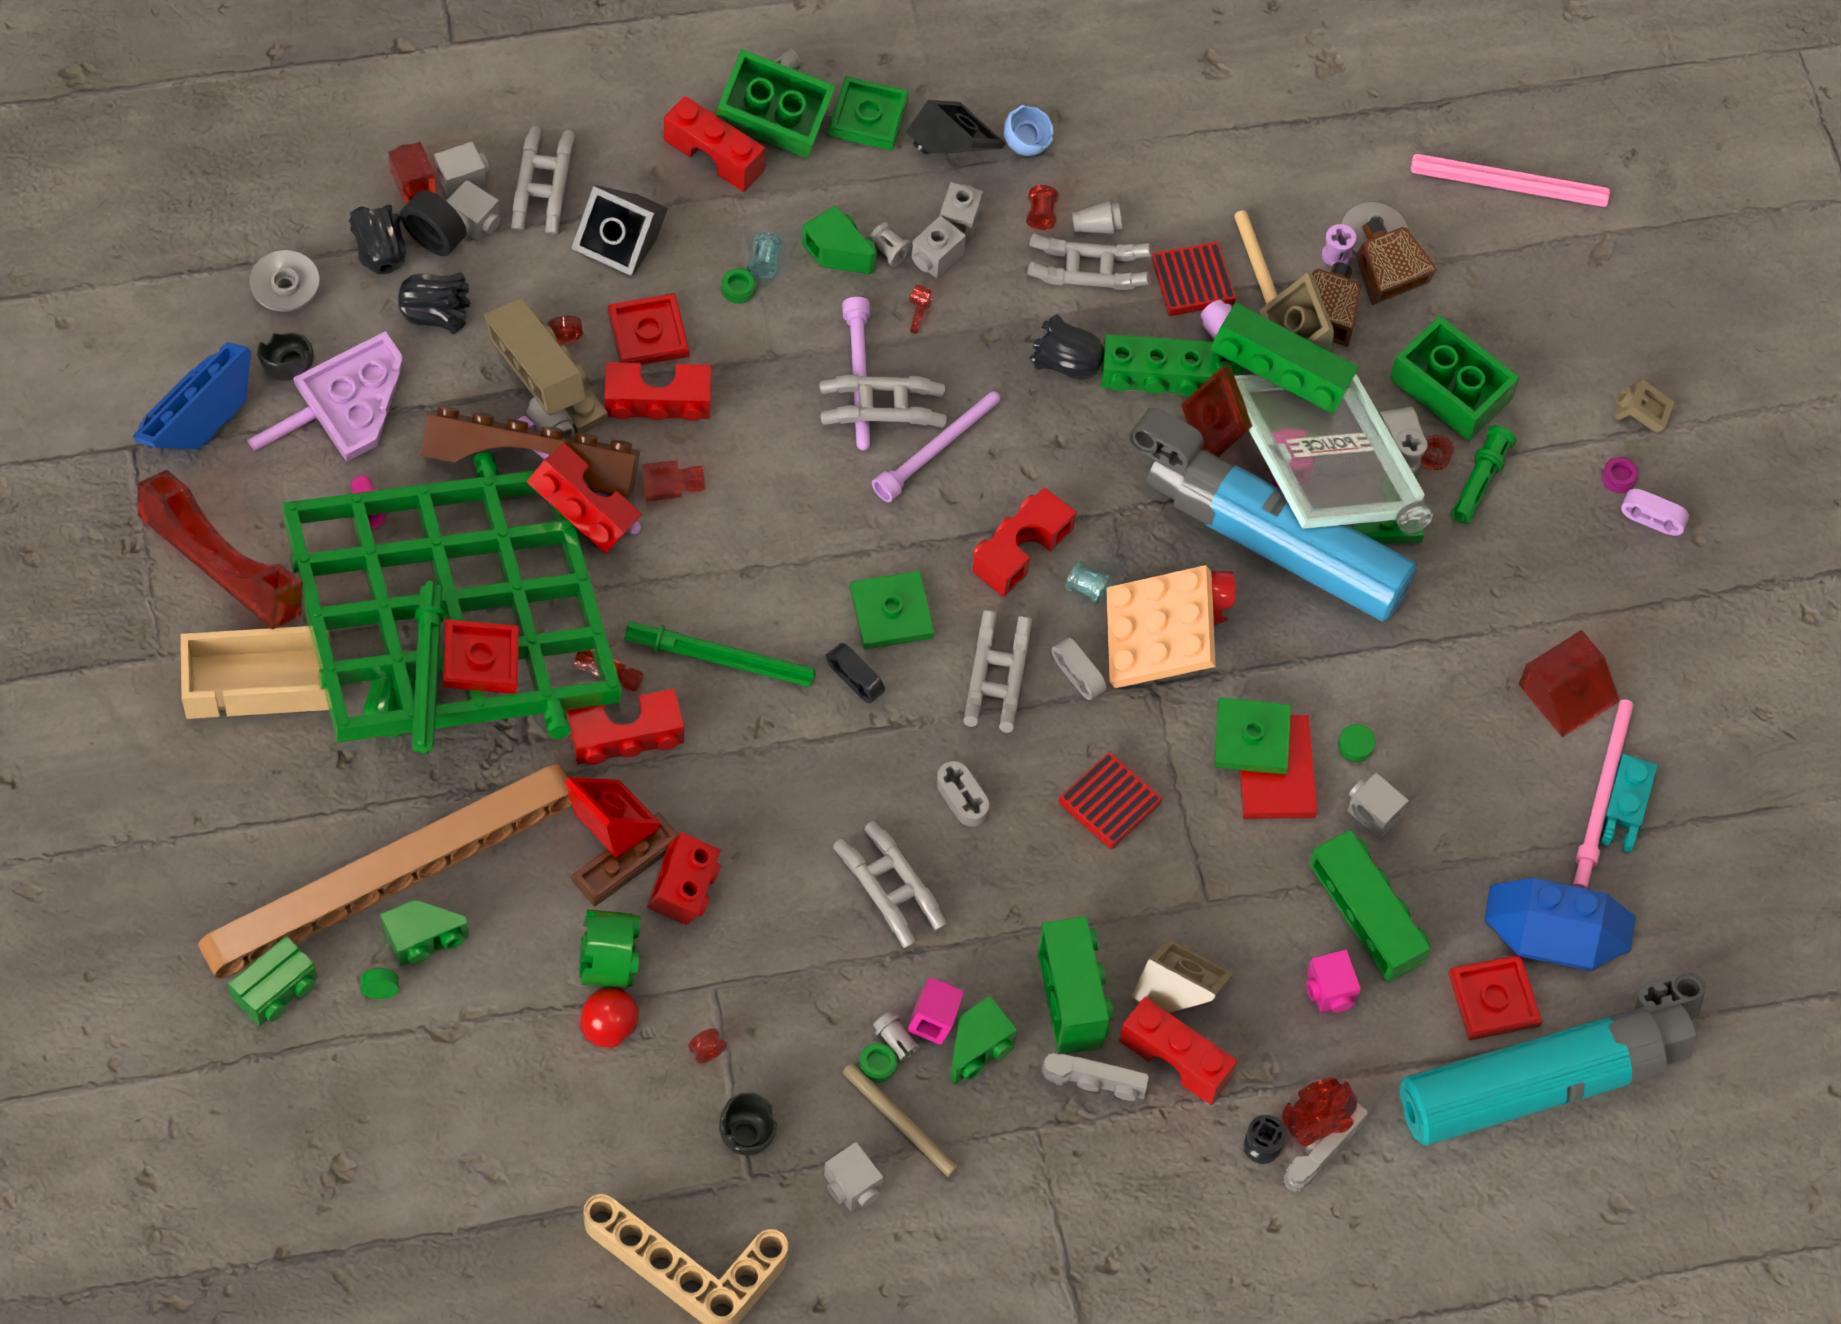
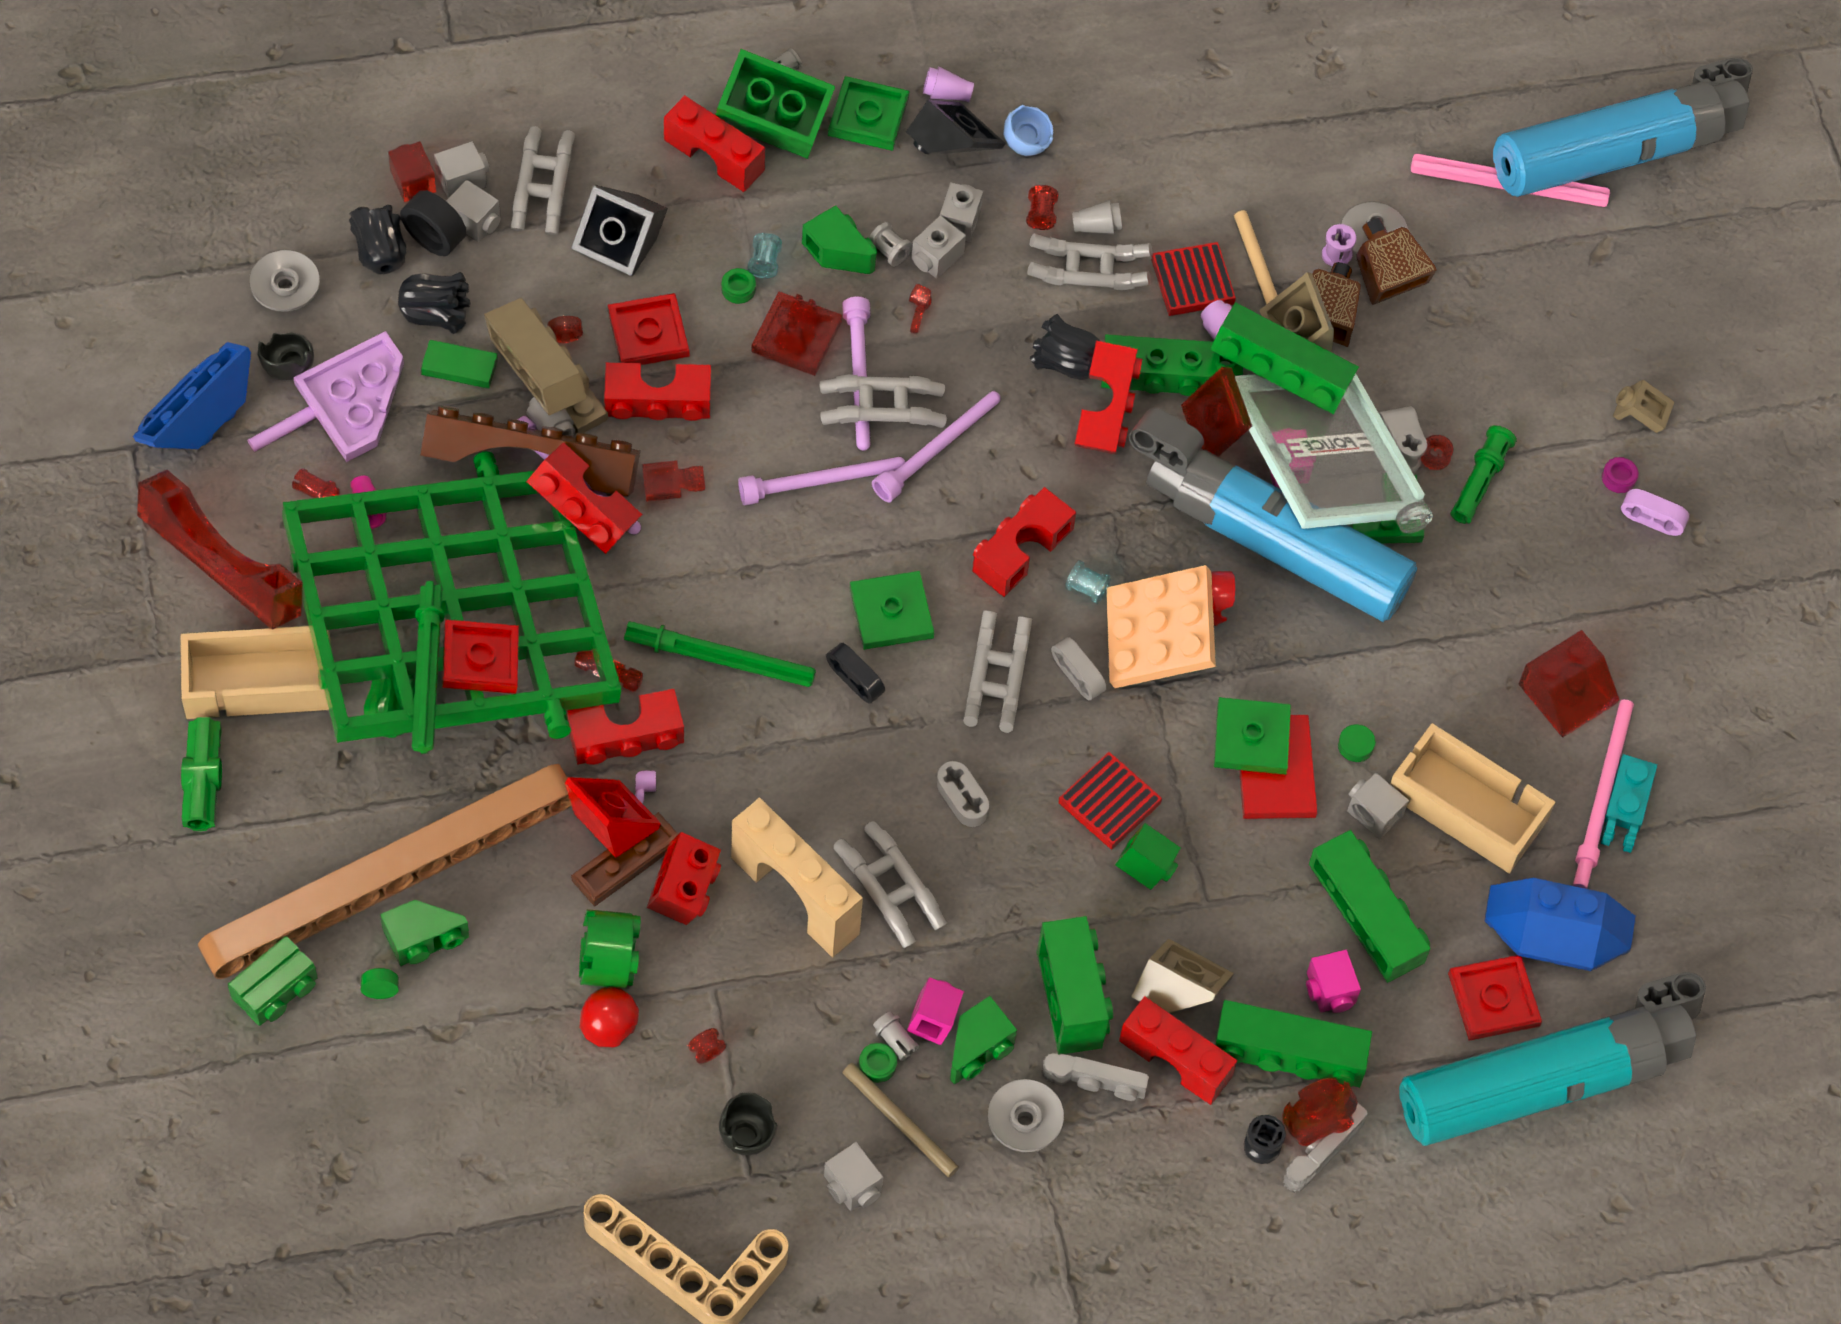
green brick [1390,315,1520,441] -> none
none -> green piece [181,717,222,831]
none -> clear red pin [292,468,340,498]
none -> green tile [421,340,498,389]
none -> lavender hand [635,771,656,804]
none -> tan arch [731,797,863,958]
none -> lavender piece [738,457,905,506]
none -> clear red plate [751,291,842,376]
none -> lavender cone [923,66,974,102]
none -> light grey dish [988,1079,1064,1152]
none -> arch [1075,341,1143,455]
none -> green brick [1115,823,1181,890]
none -> green brick [1214,1000,1372,1088]
none -> tan piece [1390,723,1555,874]
none -> dark azure piece [1493,58,1753,197]

